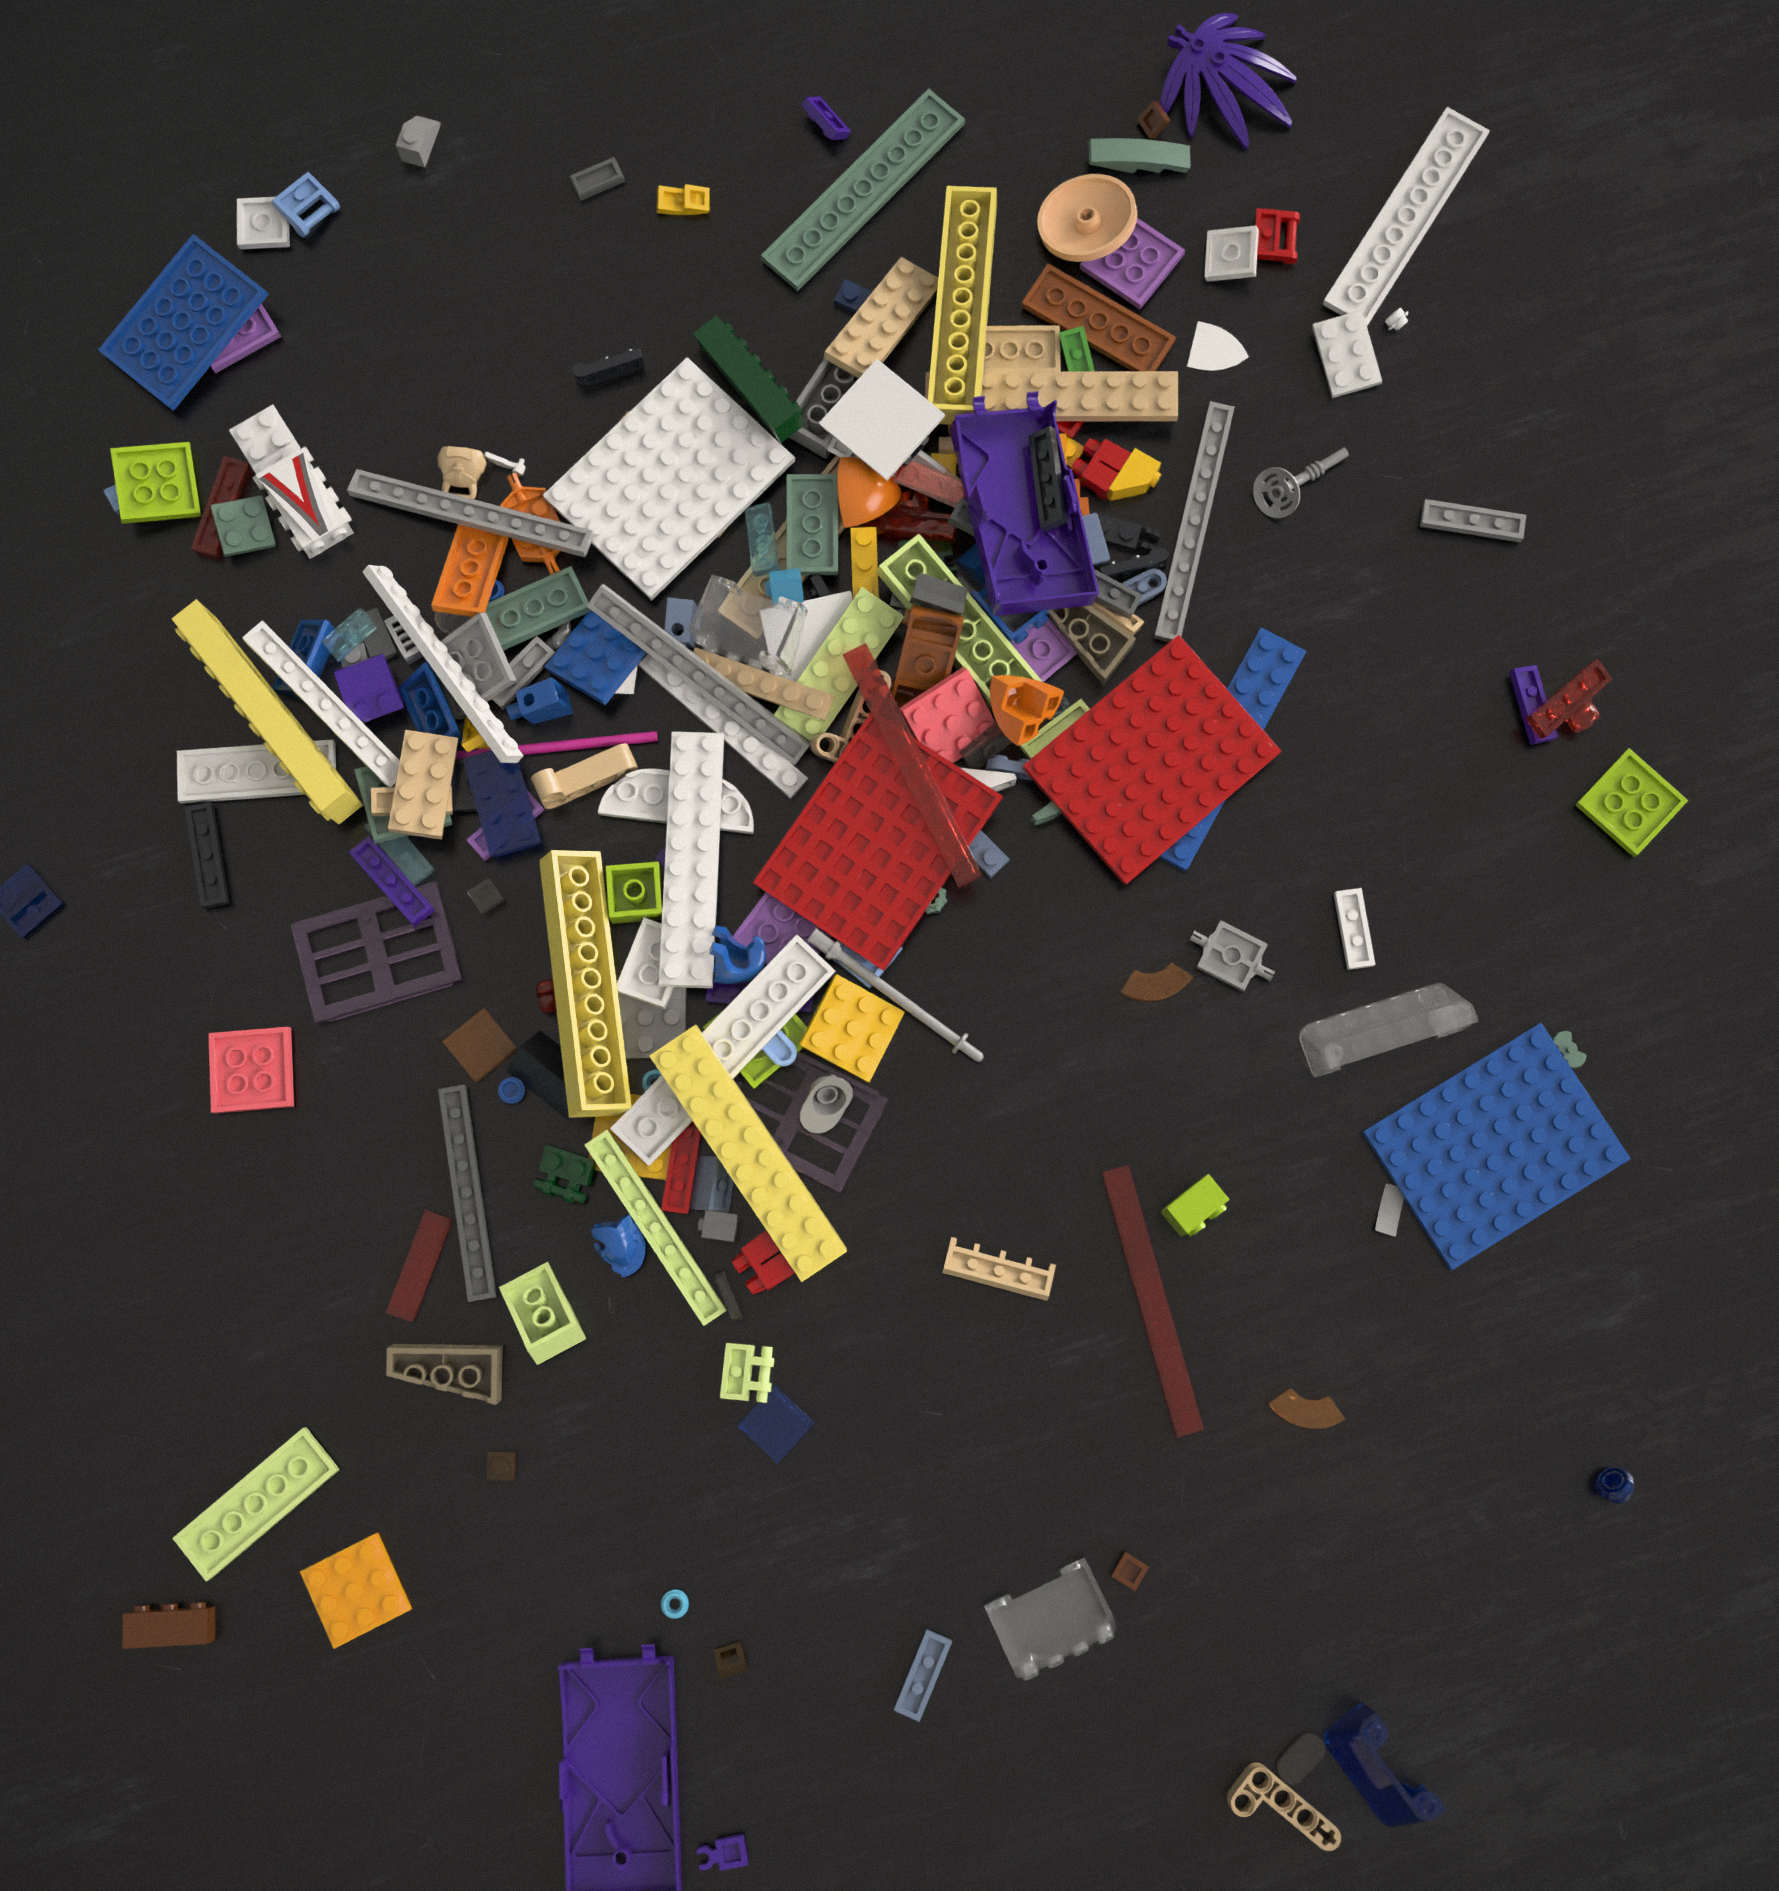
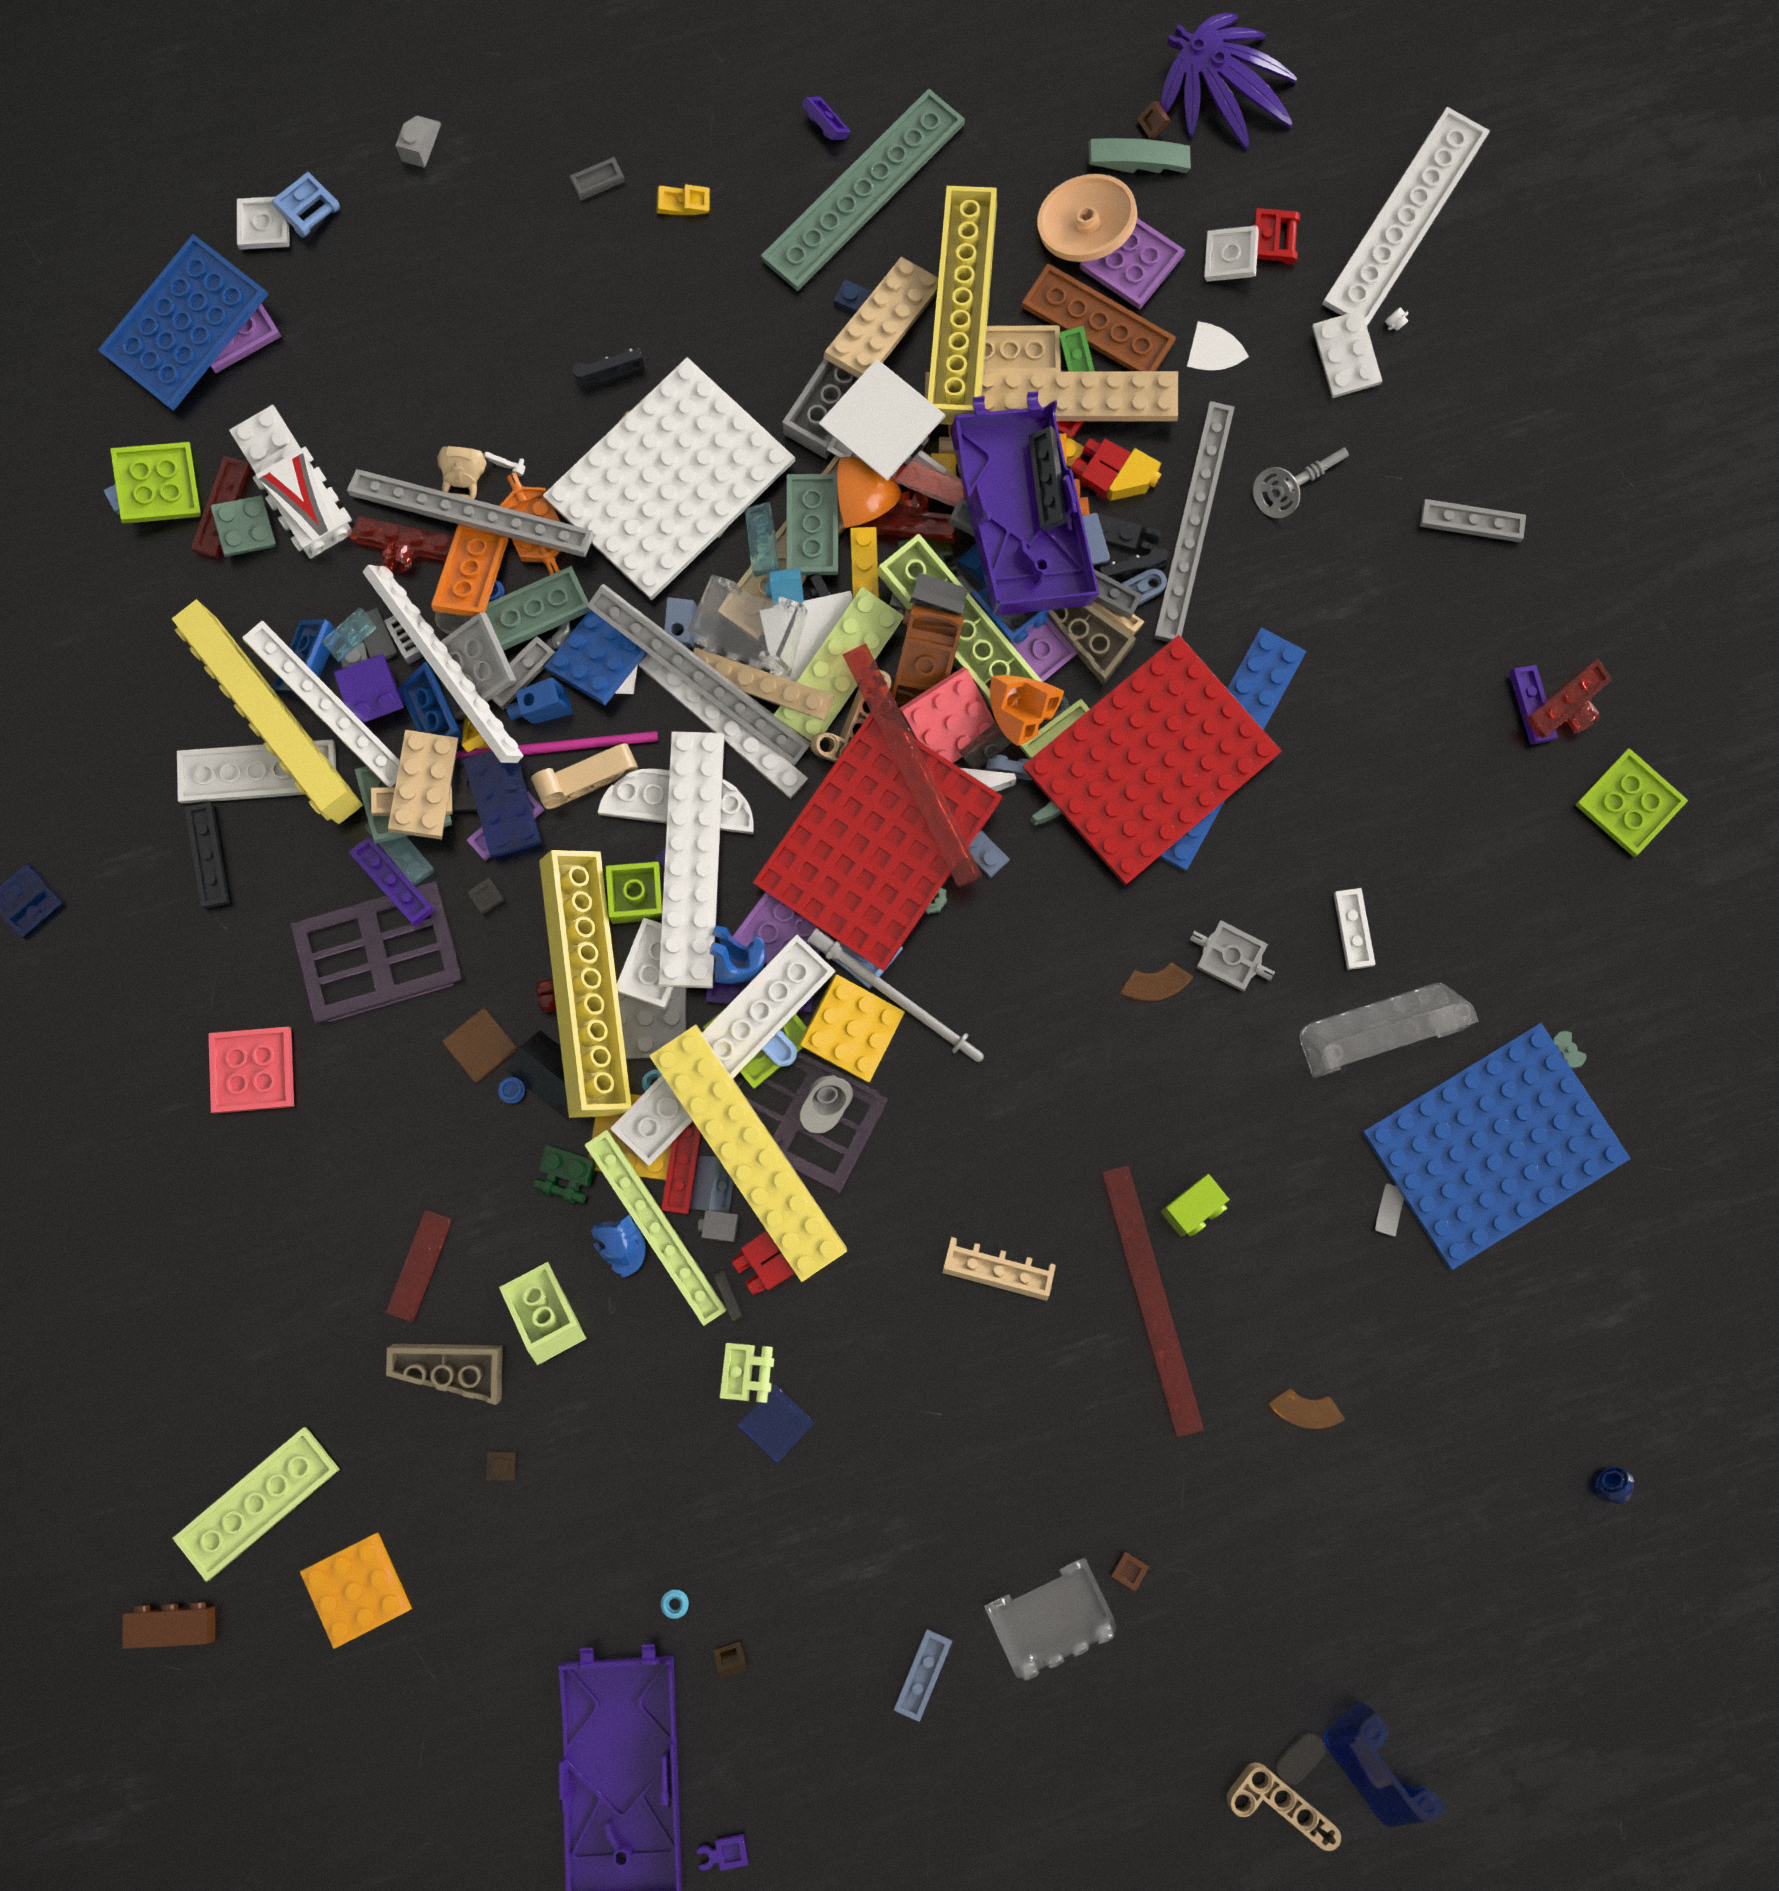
dark grey plate [438,1085,497,1302] -> none
dark green brick [693,315,805,443] -> none
none -> clear red plate [350,516,454,572]

